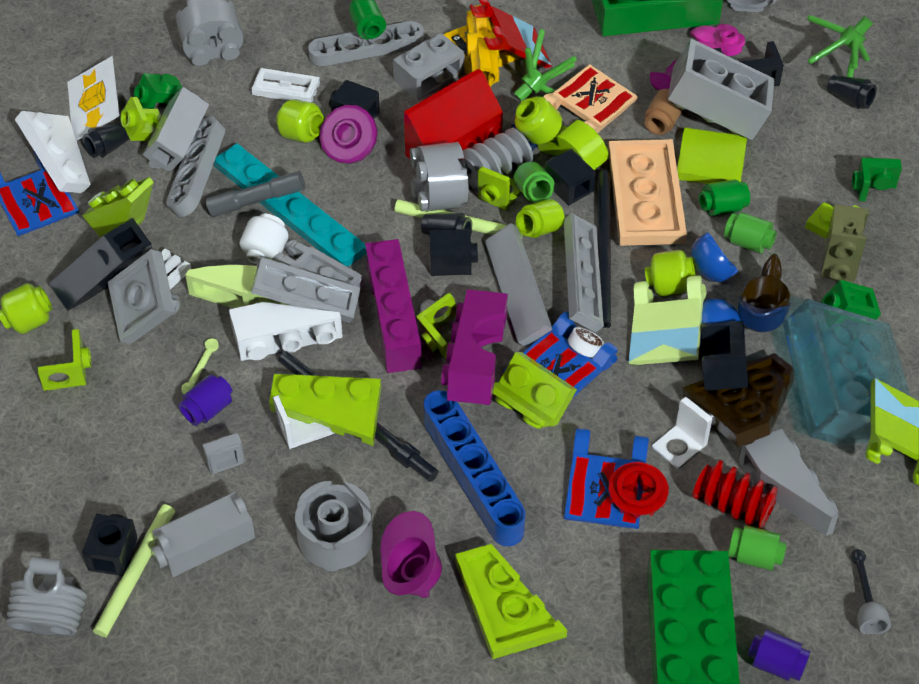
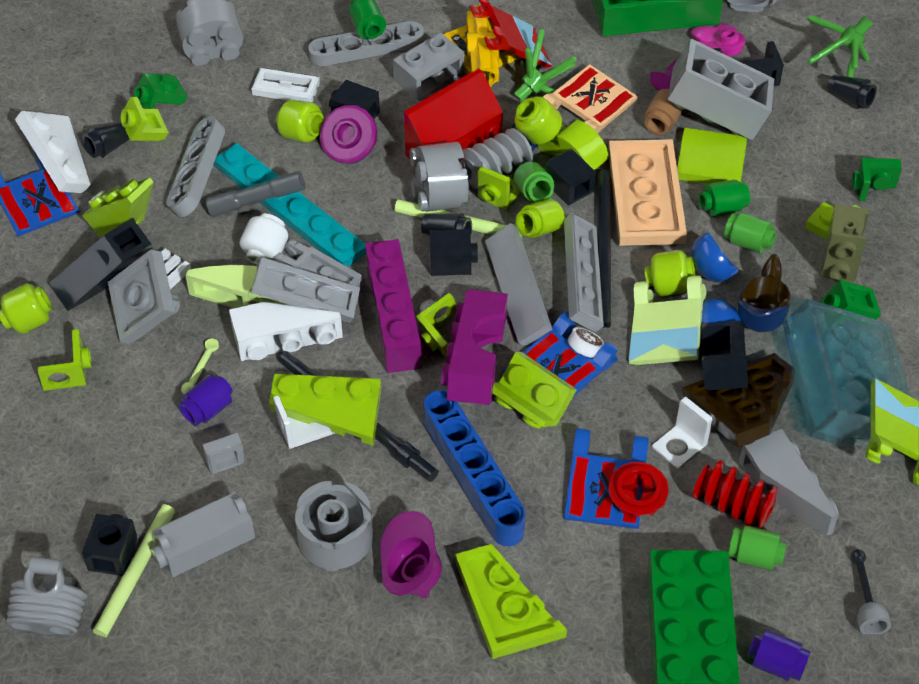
white sticker [67,56,119,141] -> none
light grey brick [142,87,209,171] -> none

